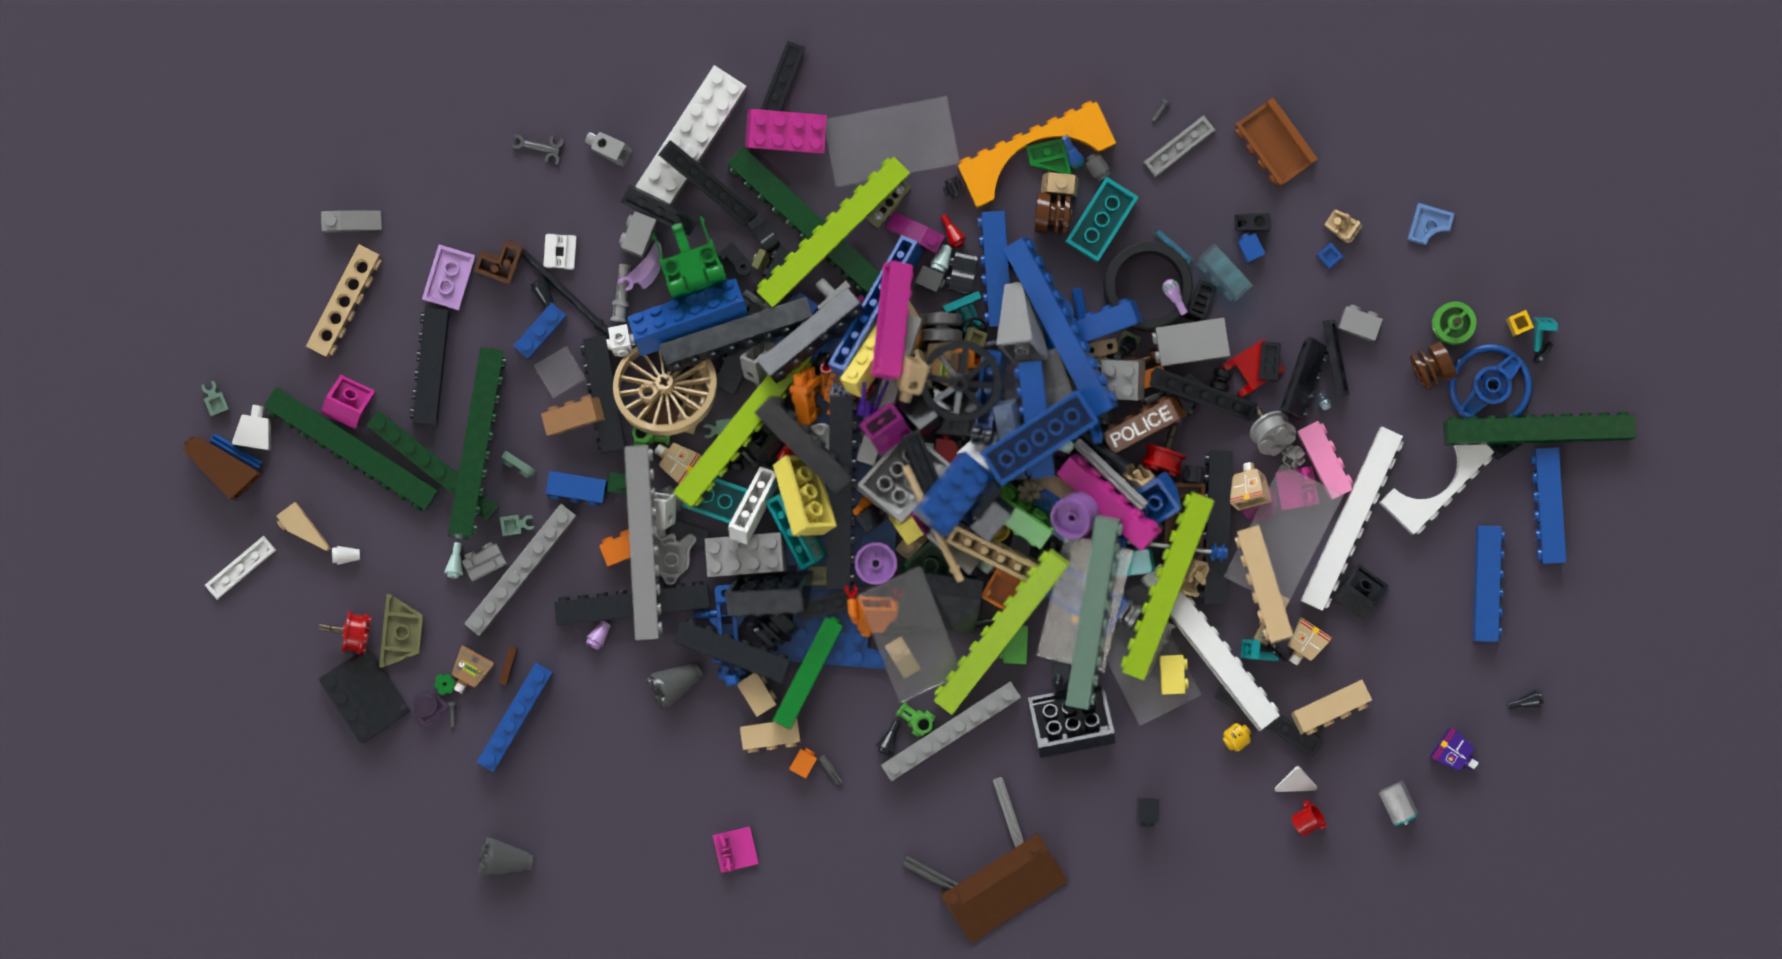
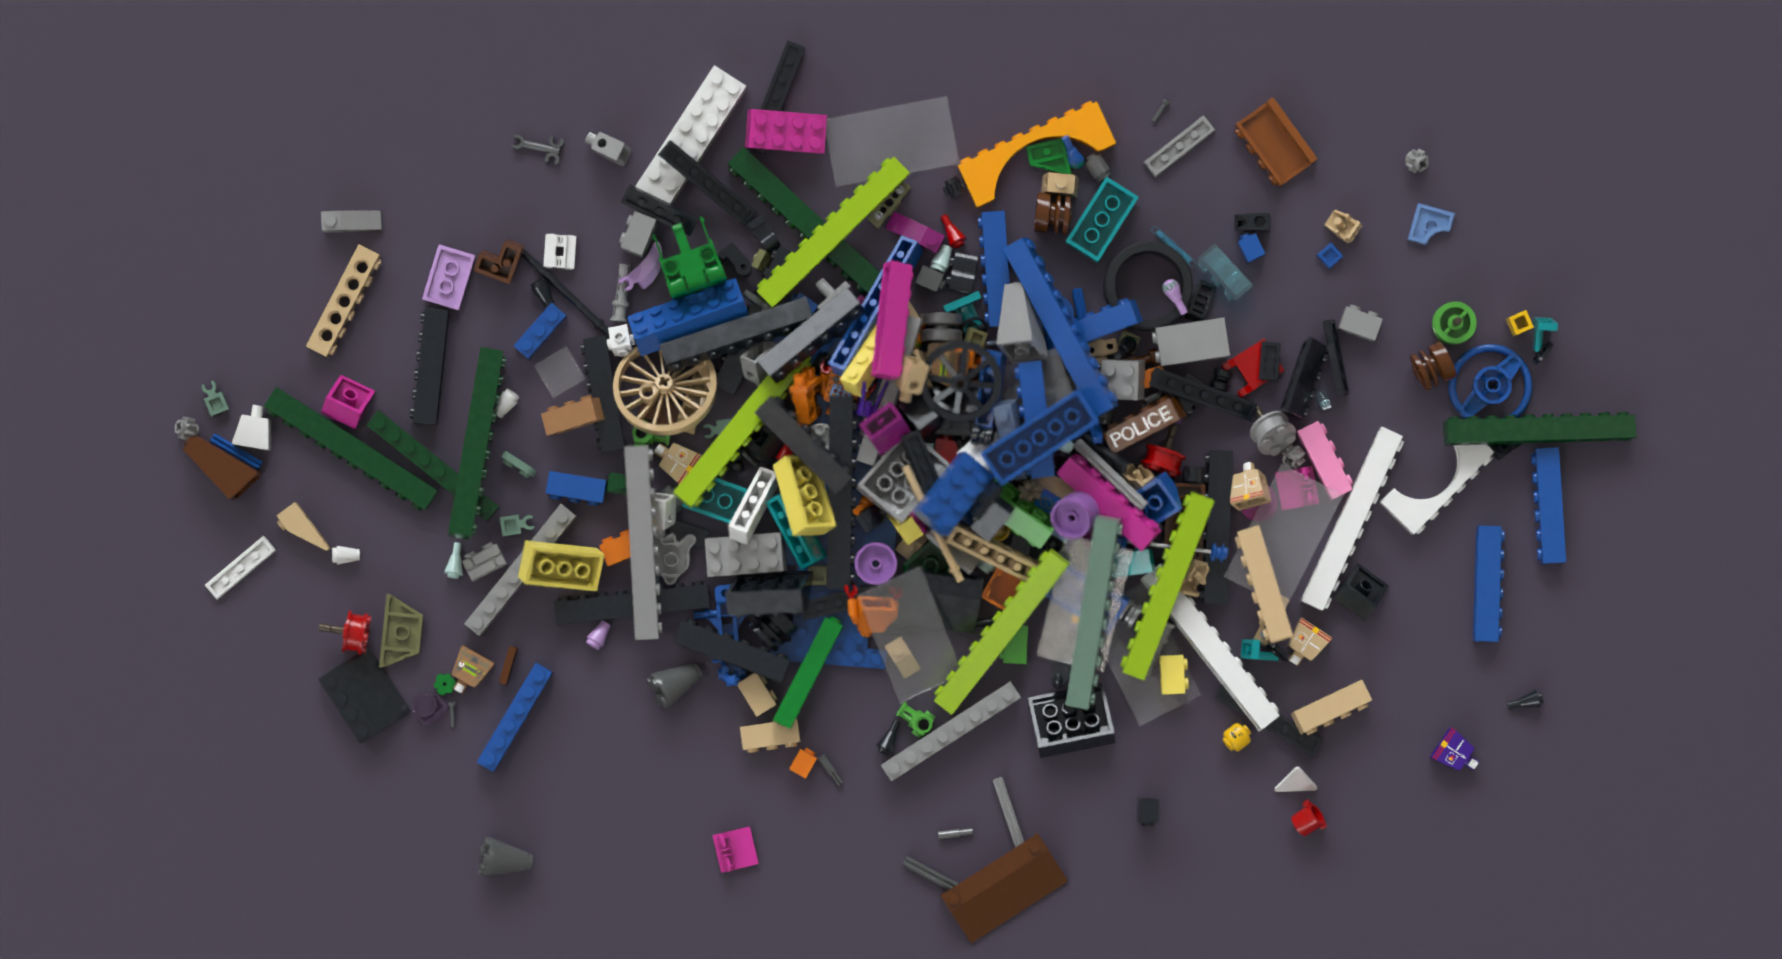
flat silver piece [1379,781,1419,826] -> none
none -> light grey gear [174,416,199,440]
none -> white cone [493,389,519,418]
none -> light yellow brick [518,540,605,591]
none -> flat silver pin [938,828,973,840]
none -> light grey gear [1405,149,1429,173]

